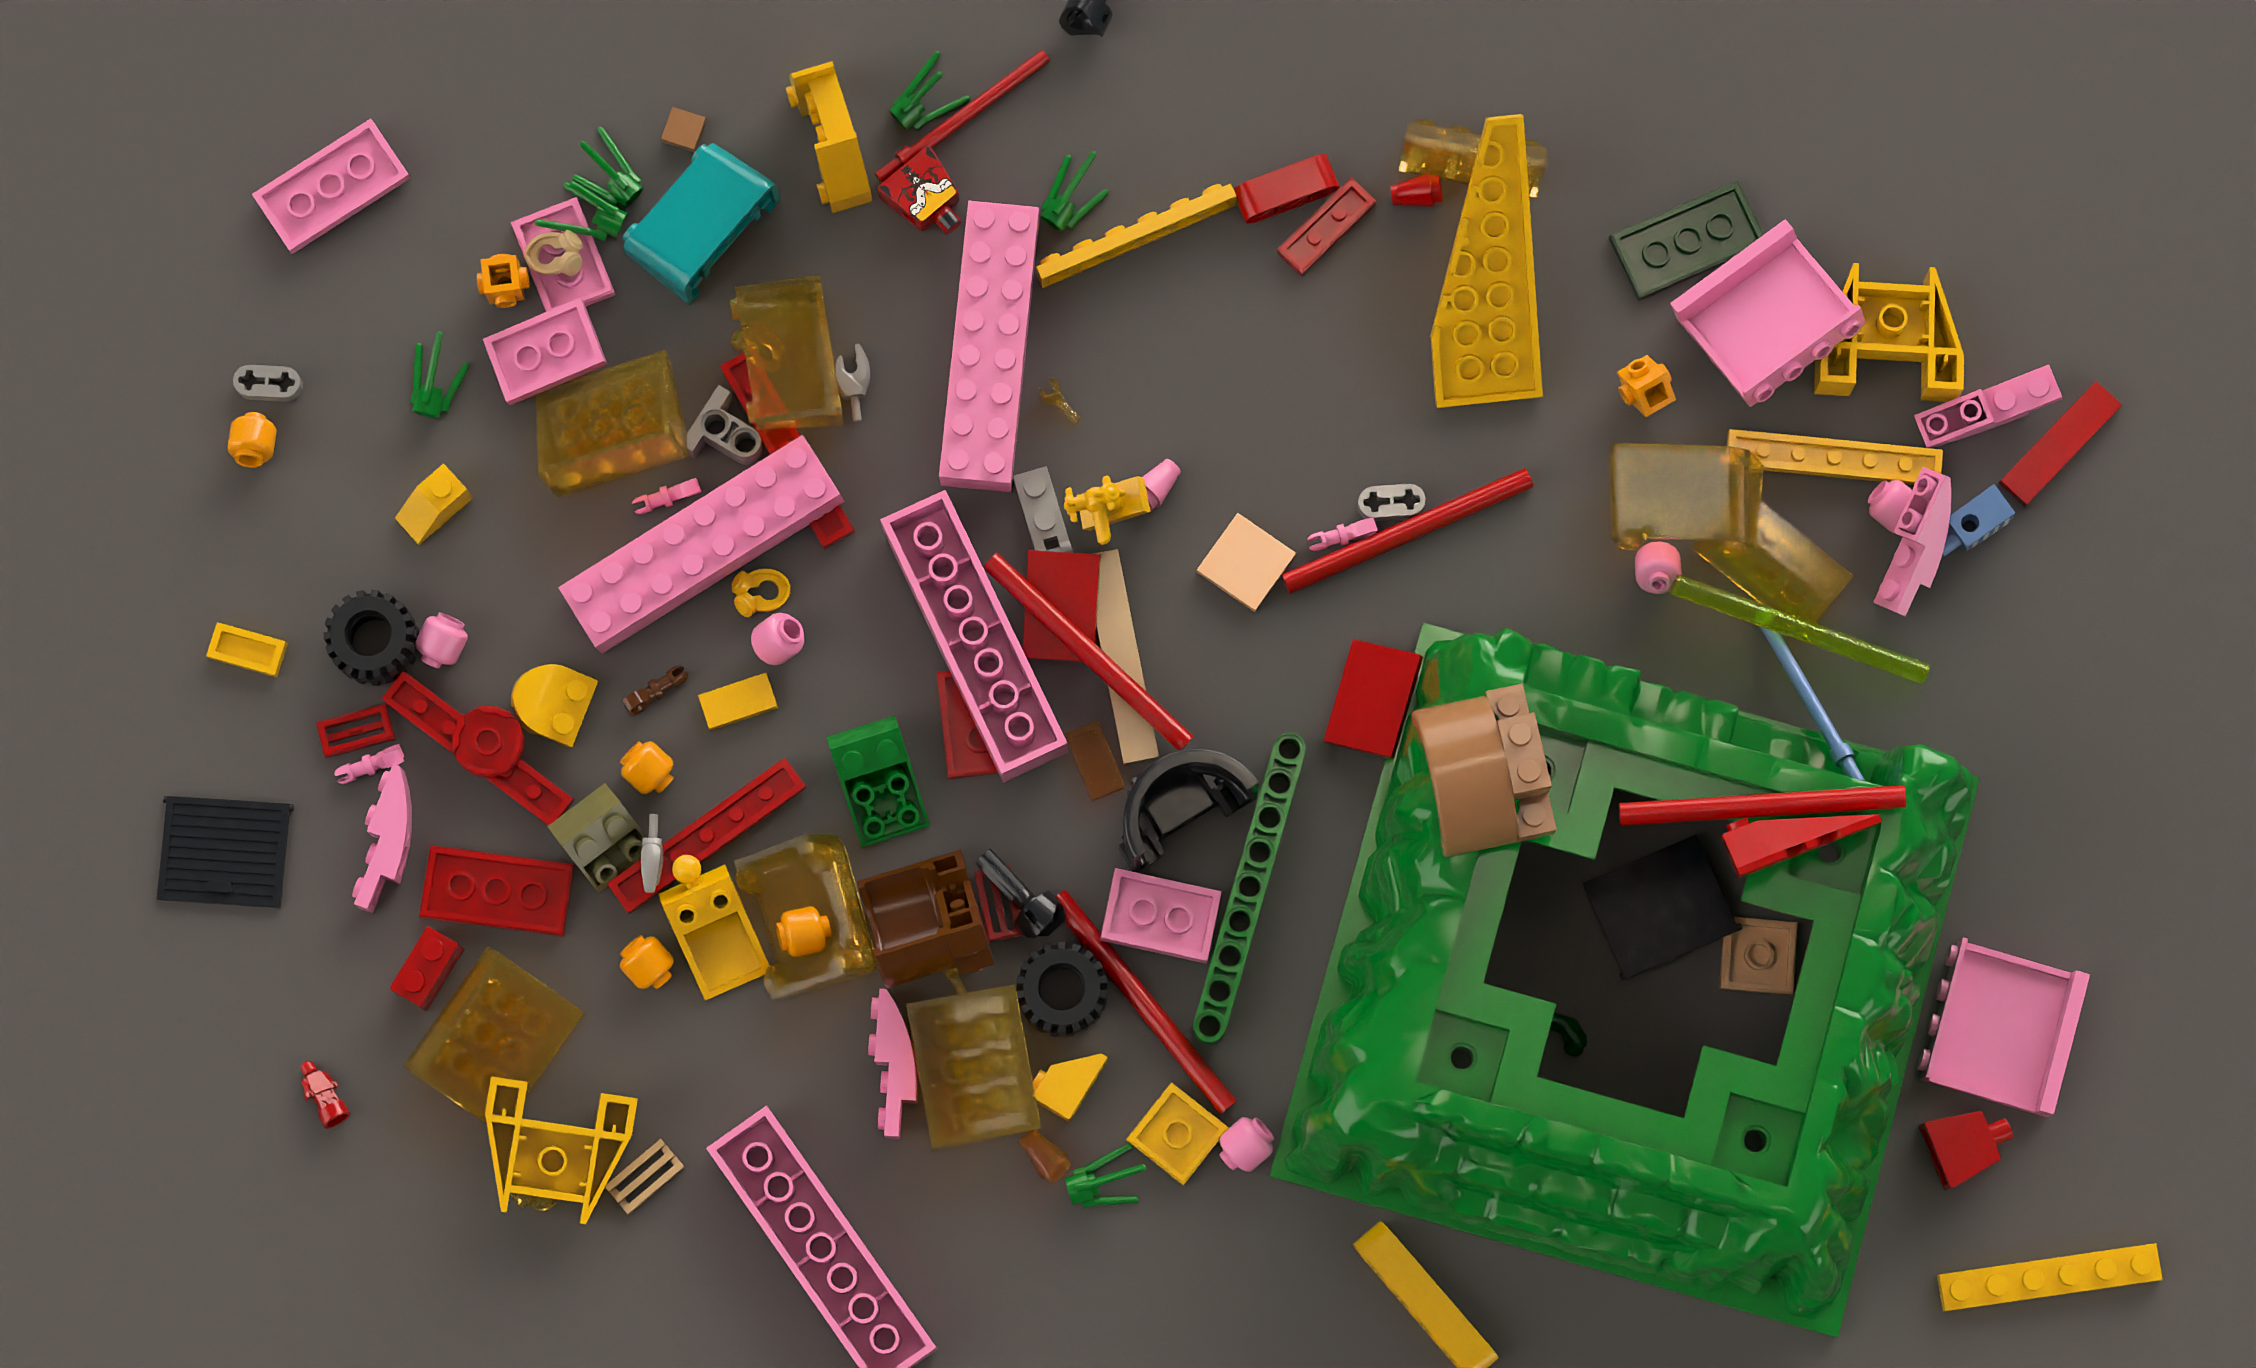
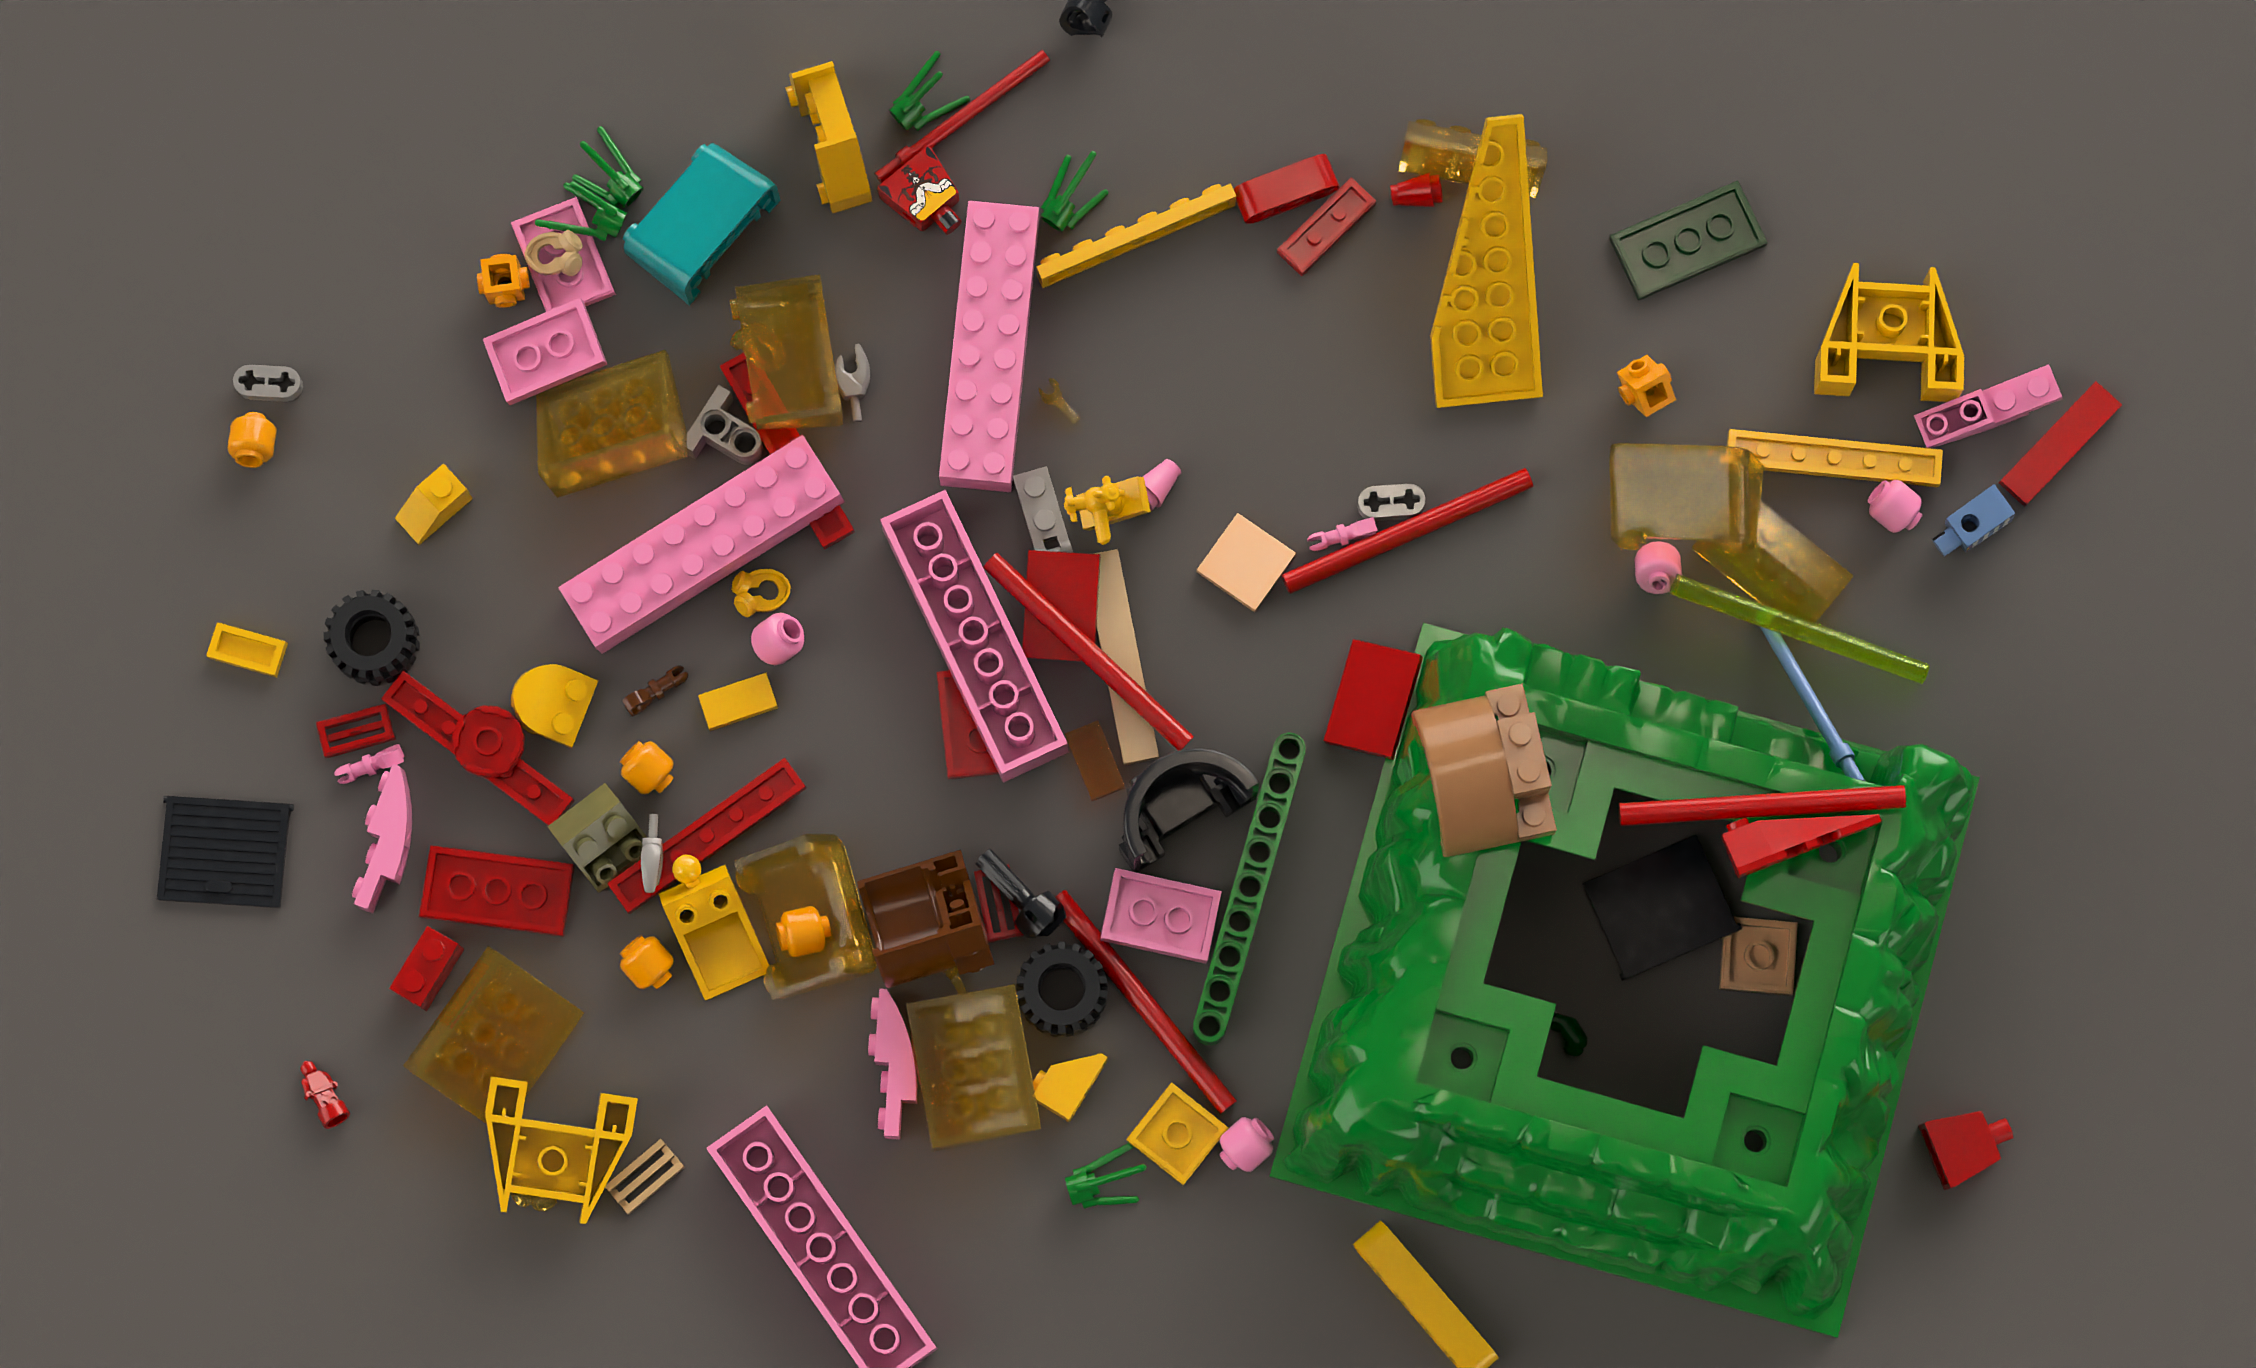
bright pink plate [252,118,411,254] -> none
green plant [410,331,469,419] -> none
bright pink head [415,612,468,669] -> none
bright pink piece [631,478,702,514] -> none
medium nougat tile [661,107,707,153] -> none
green slope [826,715,930,848] -> none
clear orange cone [1018,1128,1071,1183] -> none
bright pink panel [1670,219,1866,407] -> none
bright pink slope [1873,467,1951,616] -> none
bright pink panel [1917,937,2090,1118] -> none
yellow plate [1937,1243,2163,1312] -> none

